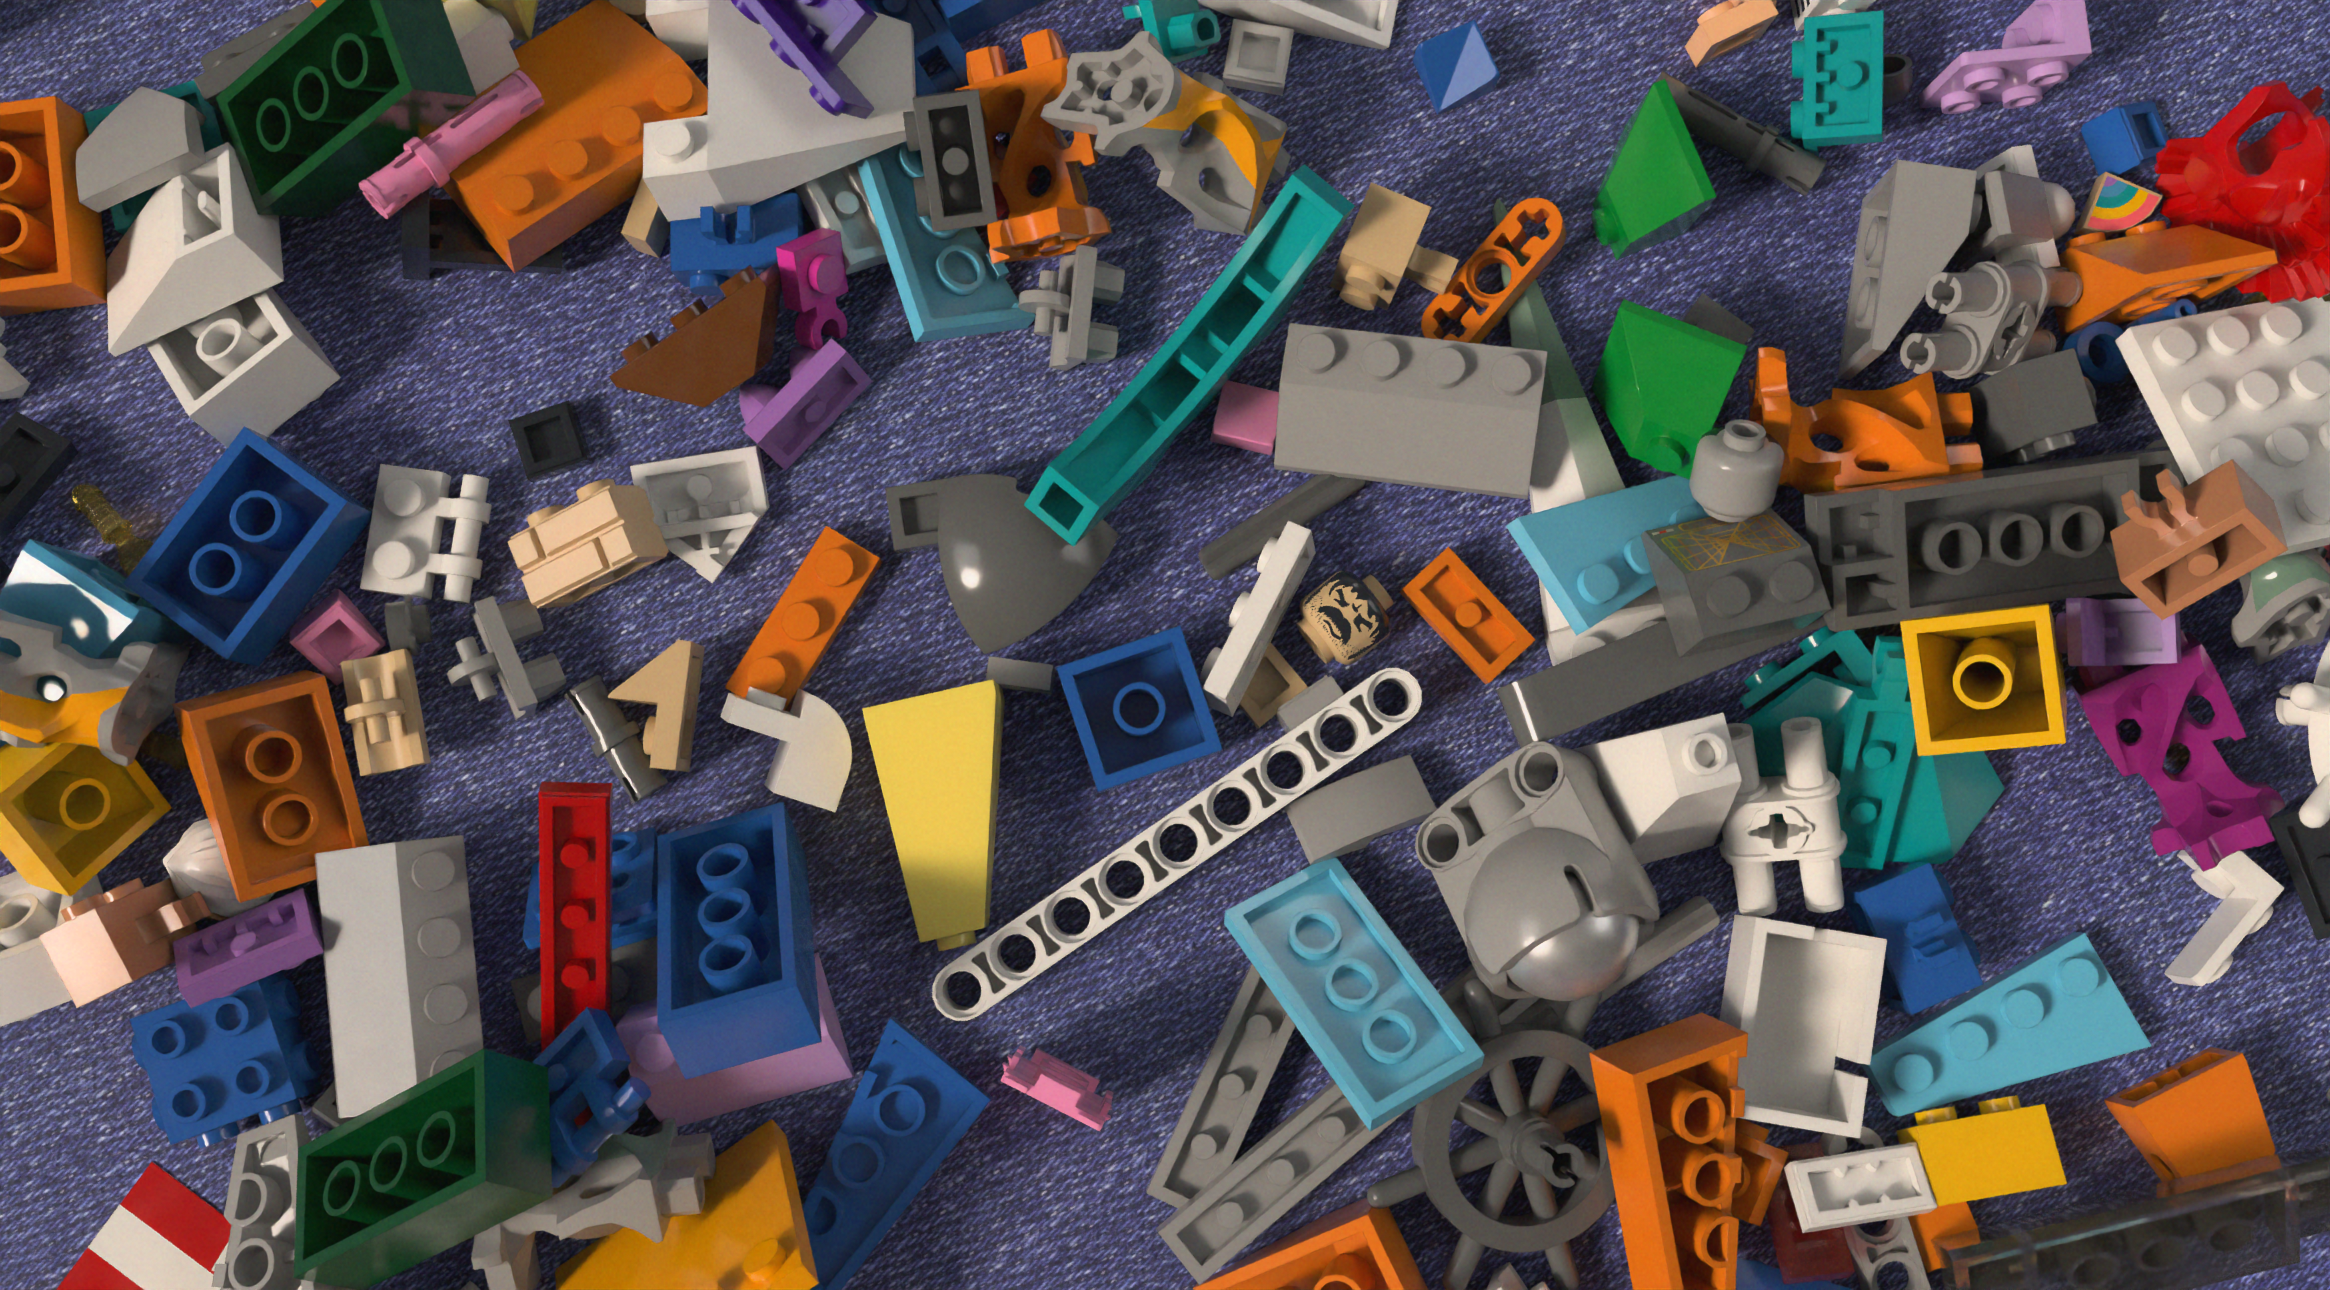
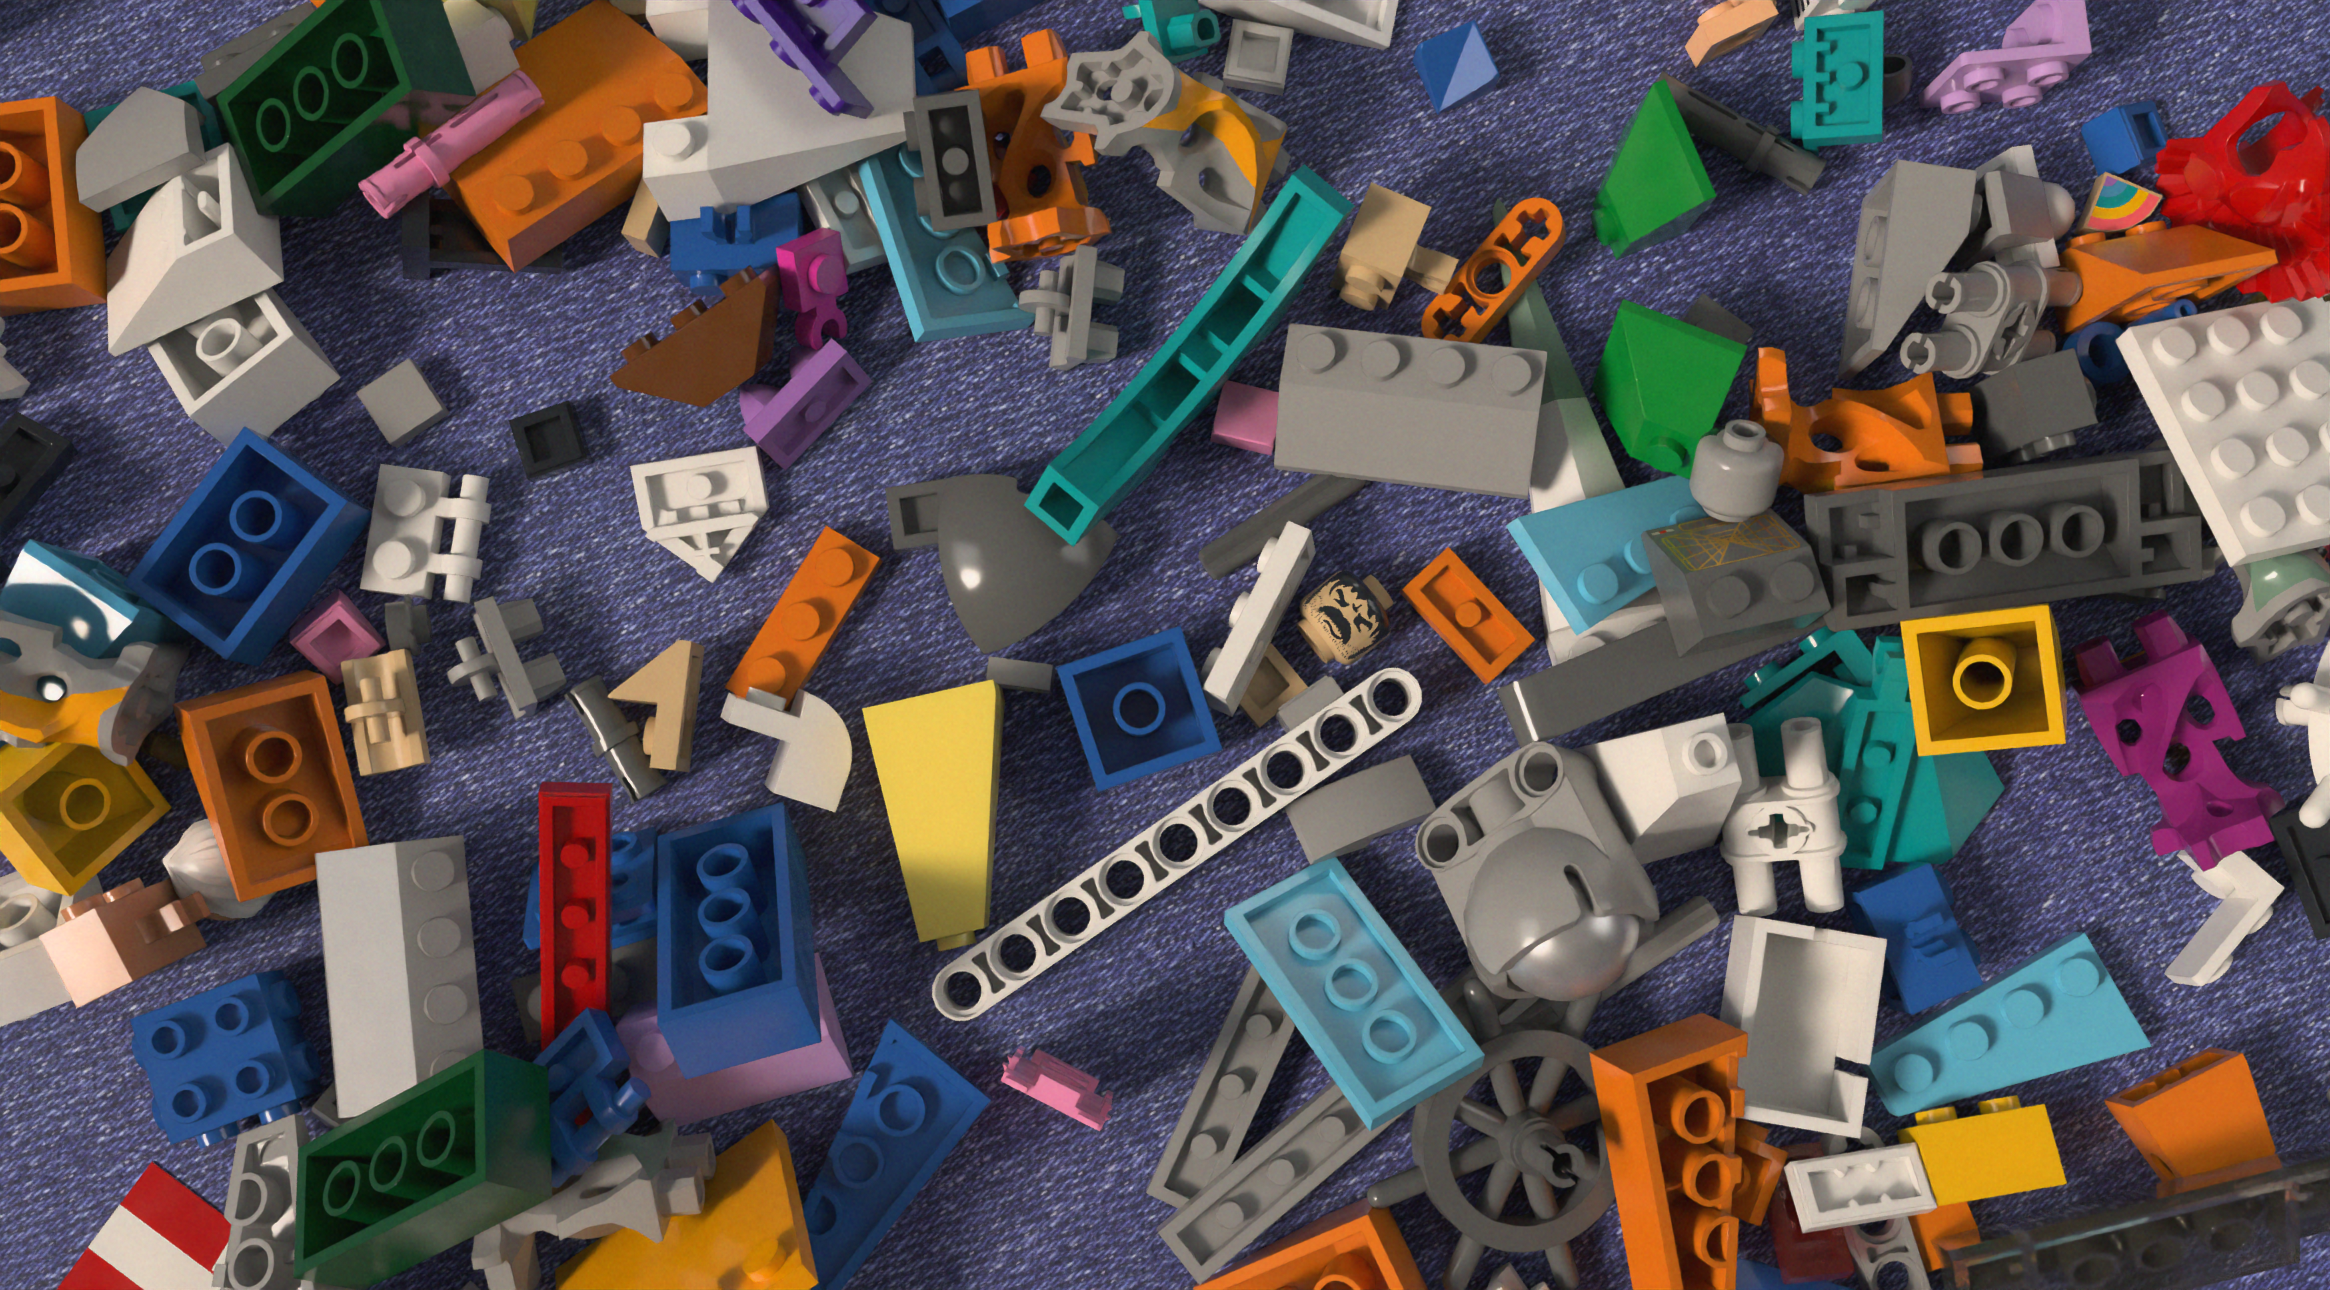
clear yellow piece [70,483,154,576] -> none
medium lavender bracket [173,888,324,1008] -> none
tan brick [508,479,669,608] -> none
medium lavender bracket [2055,597,2182,666] -> none
nougat brick [2110,459,2289,620] -> none
none -> light grey tile [356,358,450,448]

